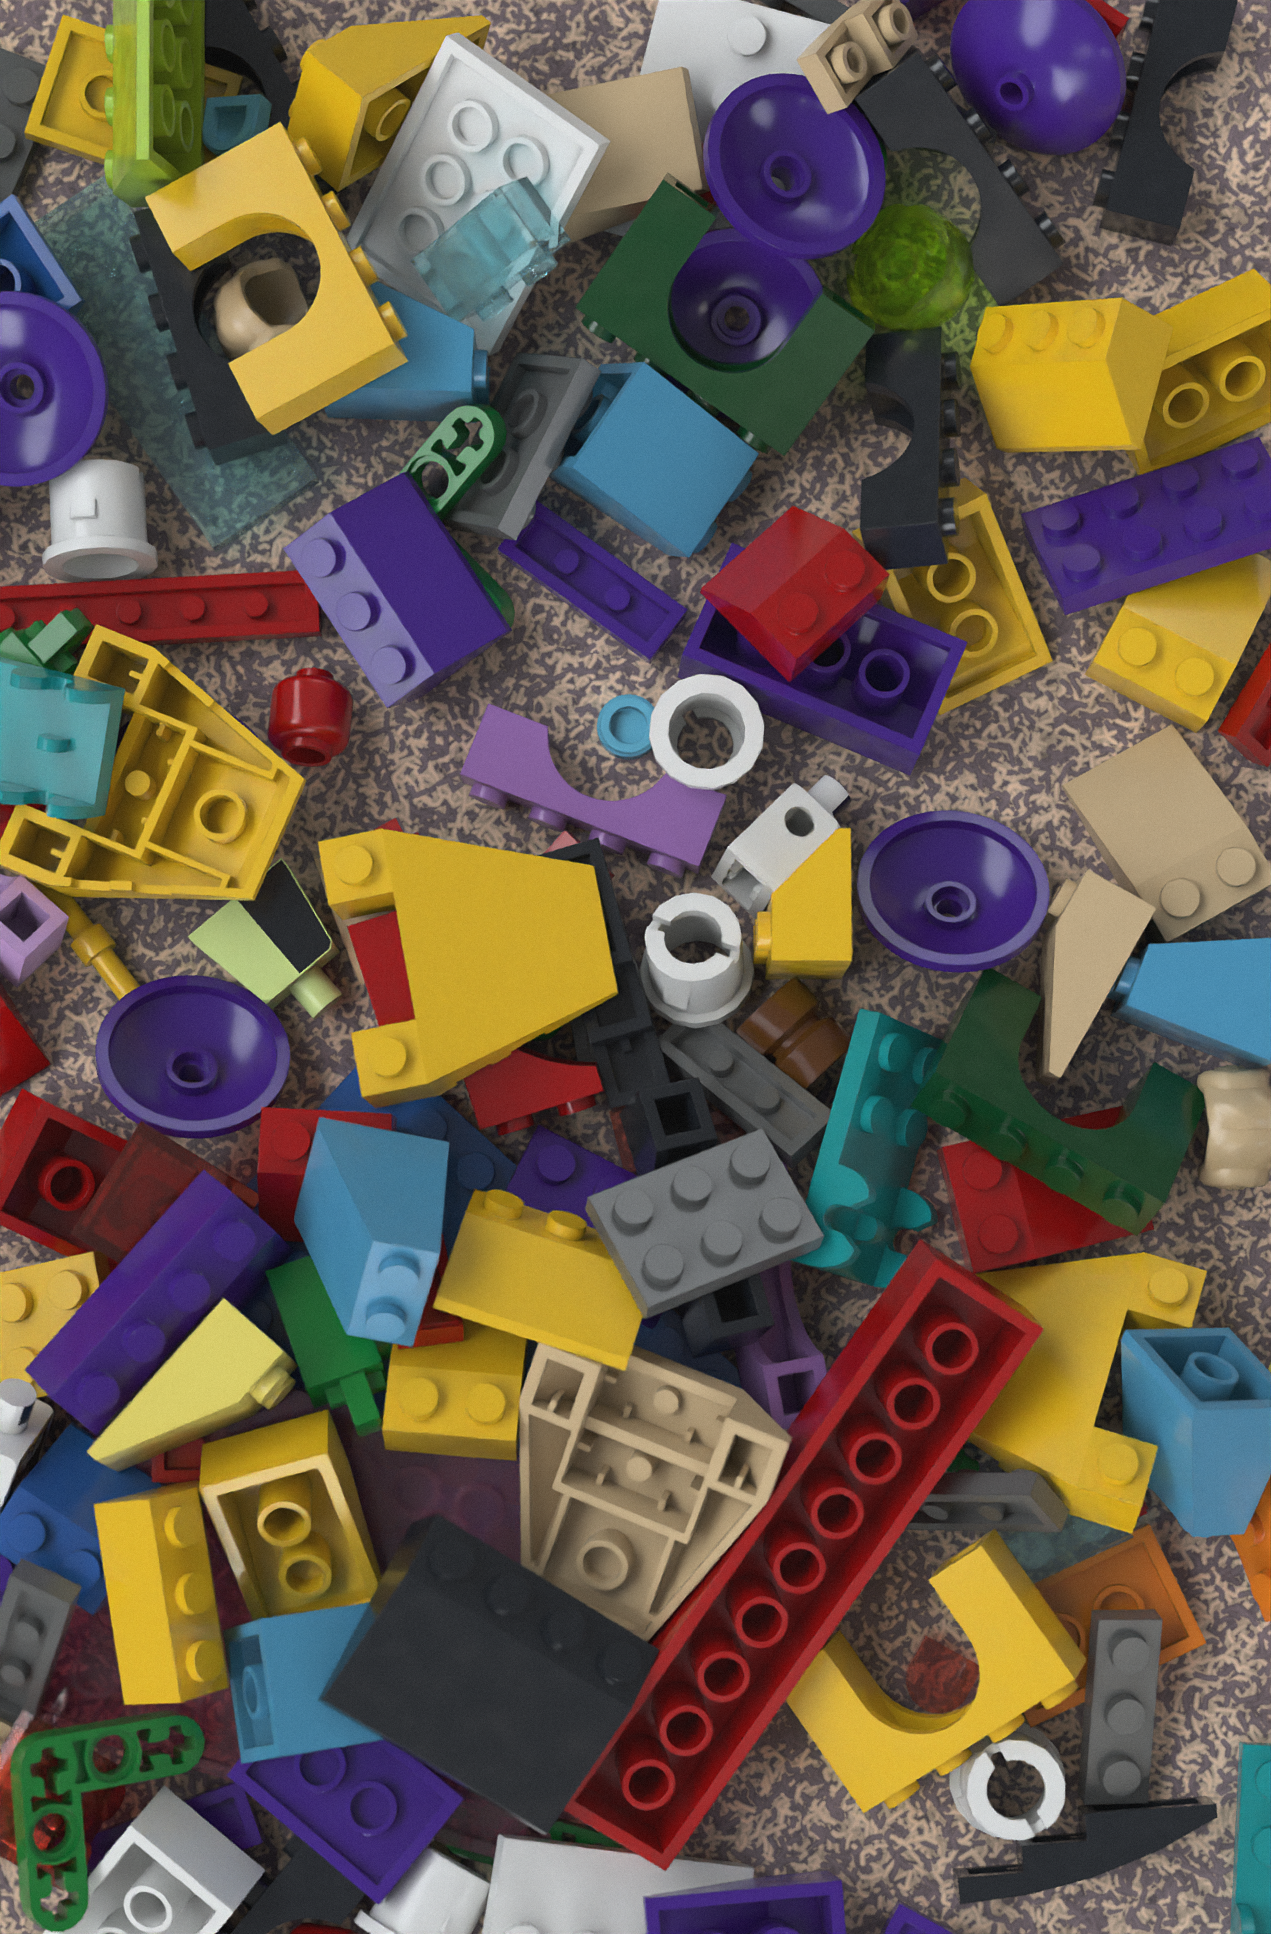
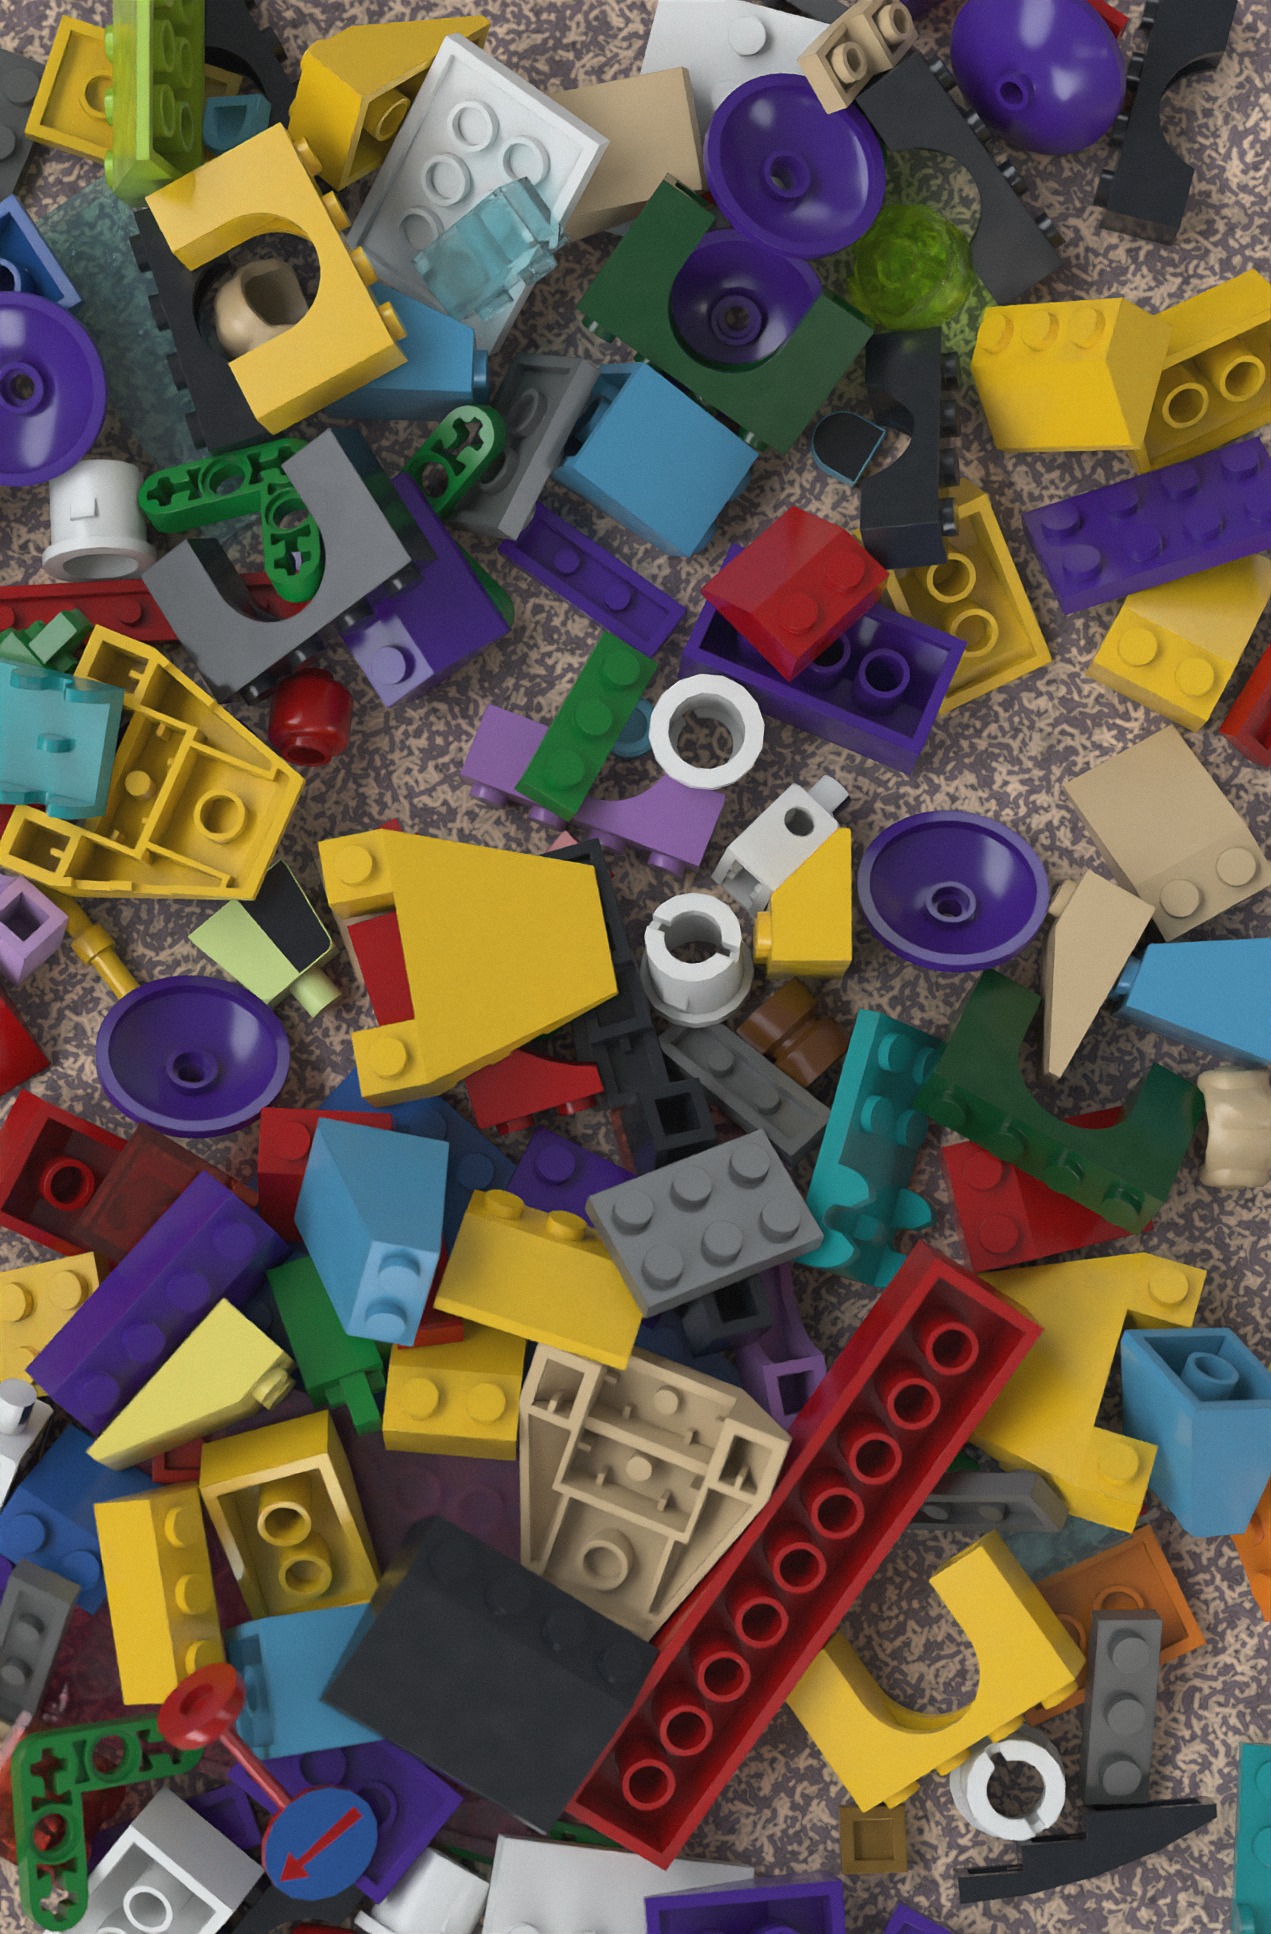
clear red tile [905,1634,979,1713] -> none
none -> green beam [138,437,326,603]
none -> arch [140,428,439,706]
none -> piece [156,1662,377,1901]
none -> green plate [514,631,659,822]
none -> black tile [811,411,886,489]
none -> pearl gold plate [838,1802,908,1875]

